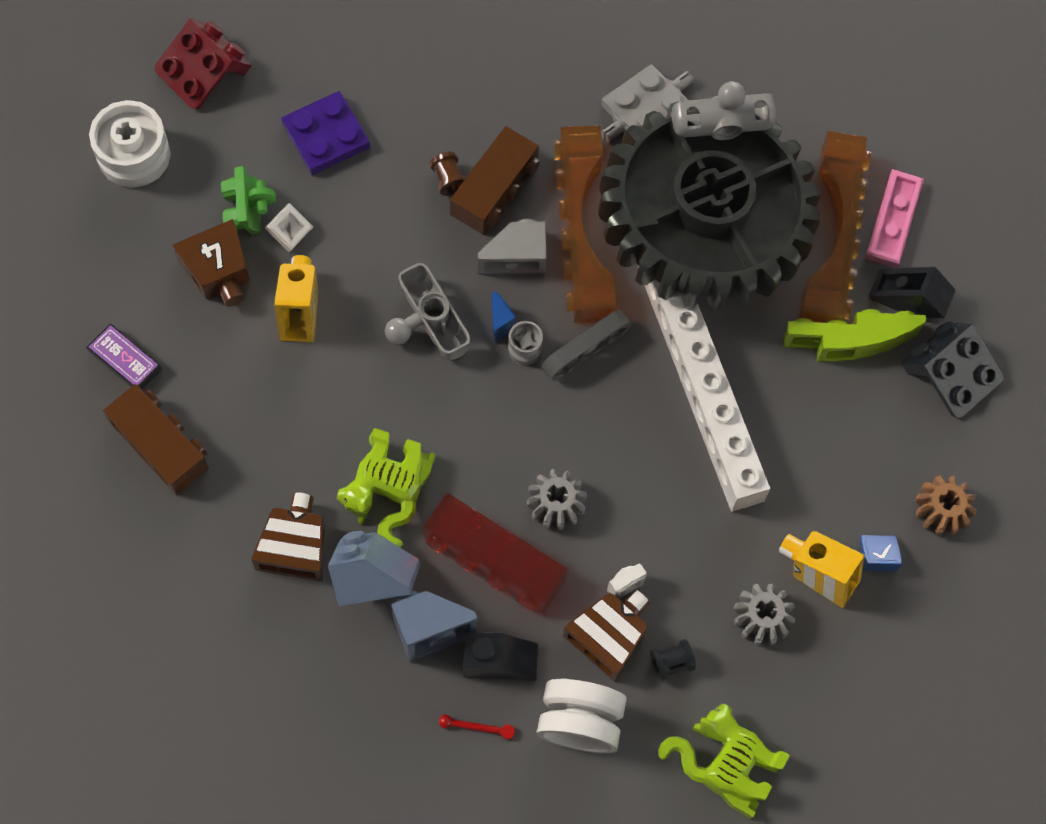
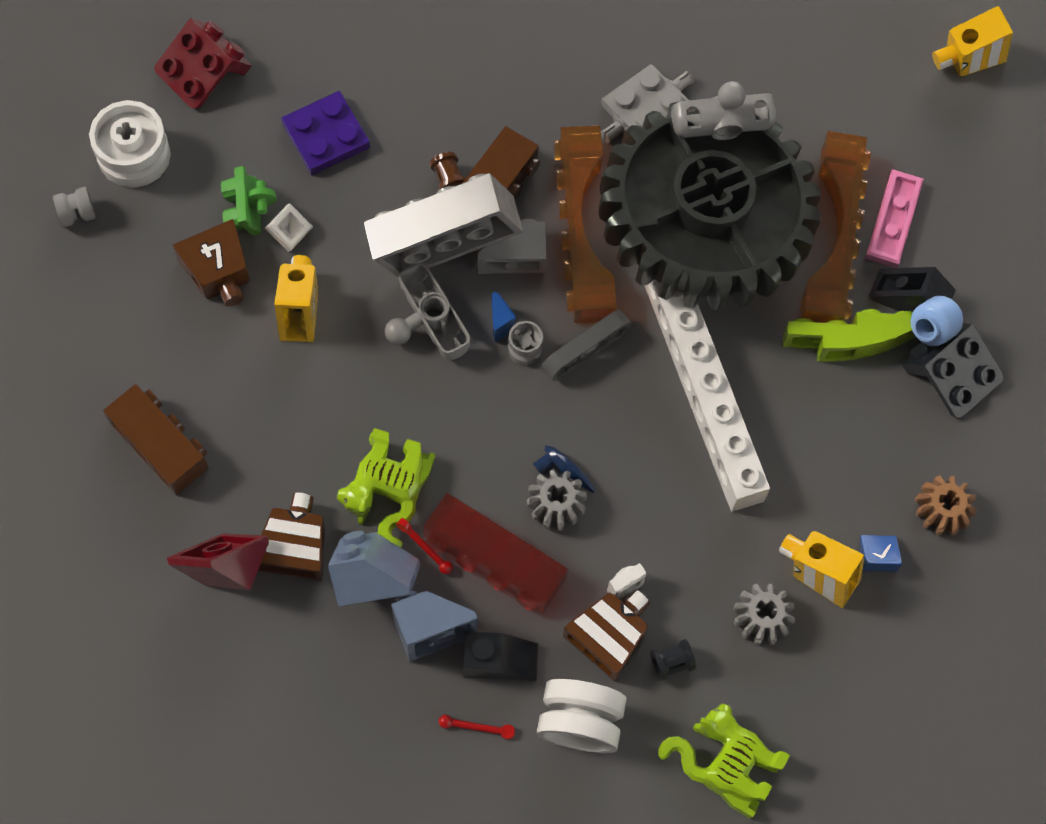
tile [86,323,162,390] -> none
none -> light grey wheel [53,186,96,228]
none -> dark red slope [166,533,269,590]
none -> brick [364,173,523,277]
none -> red hinge [396,518,453,575]
none -> dark blue bar [533,445,596,493]
none -> light blue head [910,296,963,346]
none -> yellow torso [932,6,1013,76]

